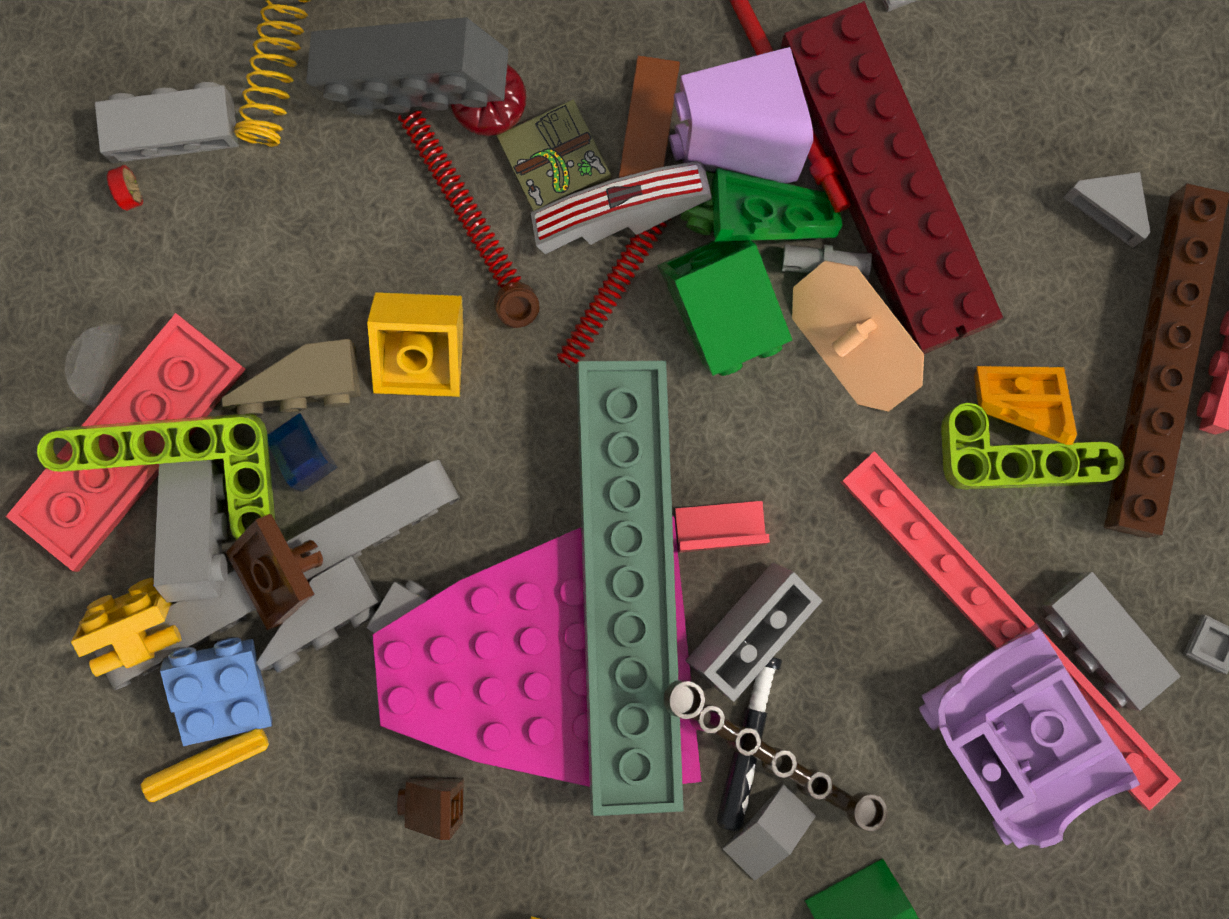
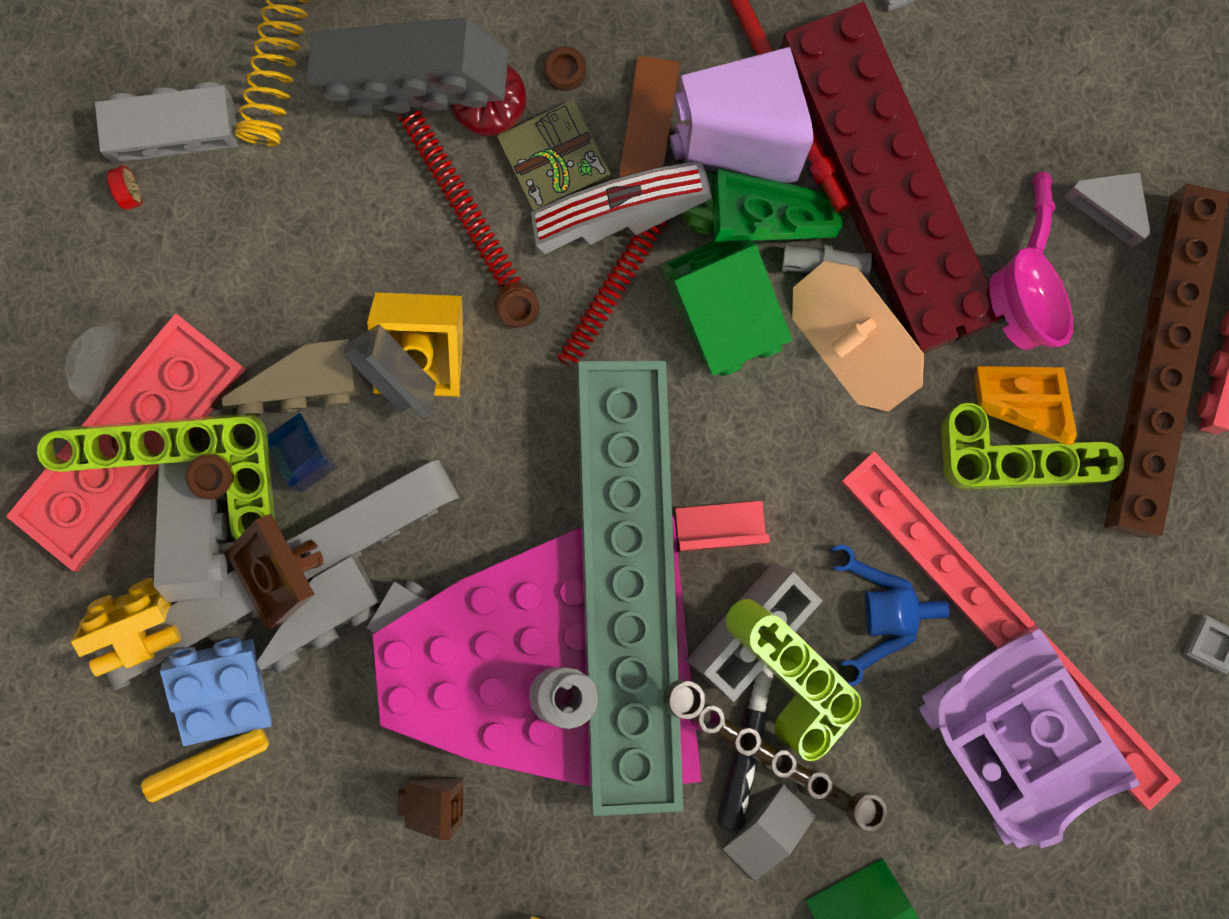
light grey brick [1041,572,1181,711] -> none
none -> reddish brown tile [186,453,234,499]
none -> dark grey panel [343,324,436,418]
none -> light grey piece [529,667,598,729]
none -> reddish brown tile [544,46,586,91]
none -> lime beam [726,599,861,761]
none -> blue piece [829,545,949,687]
none -> dark pink piece [989,171,1074,351]

